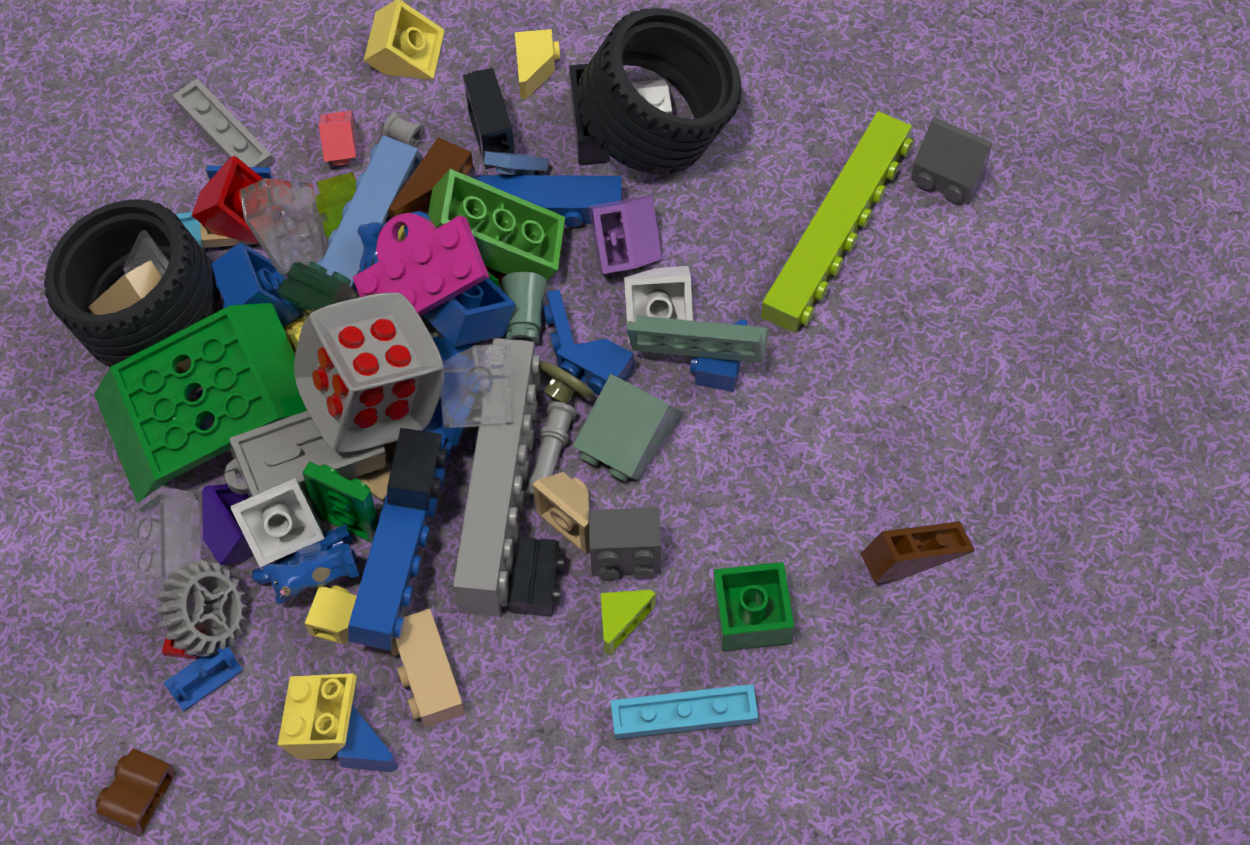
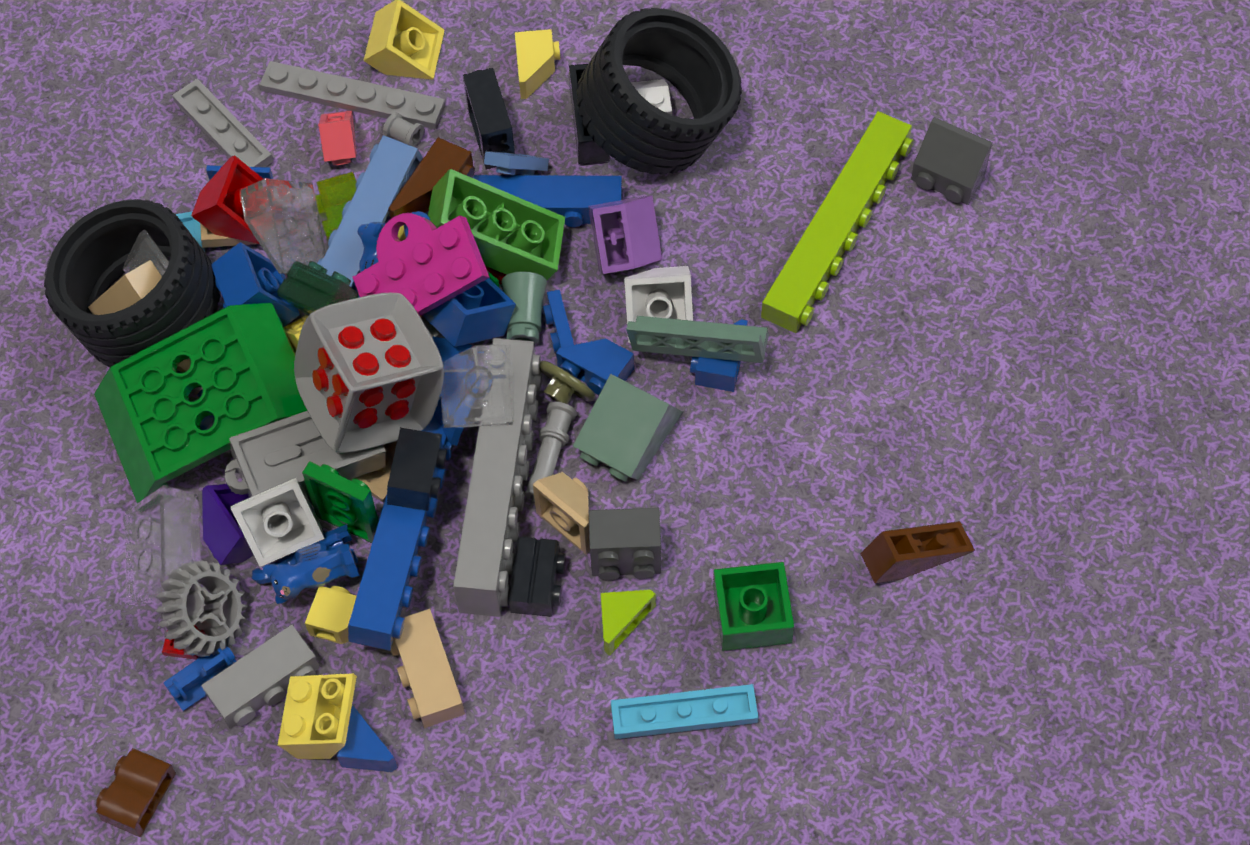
none -> light grey brick [201,625,320,729]
none -> light grey plate [259,61,445,129]

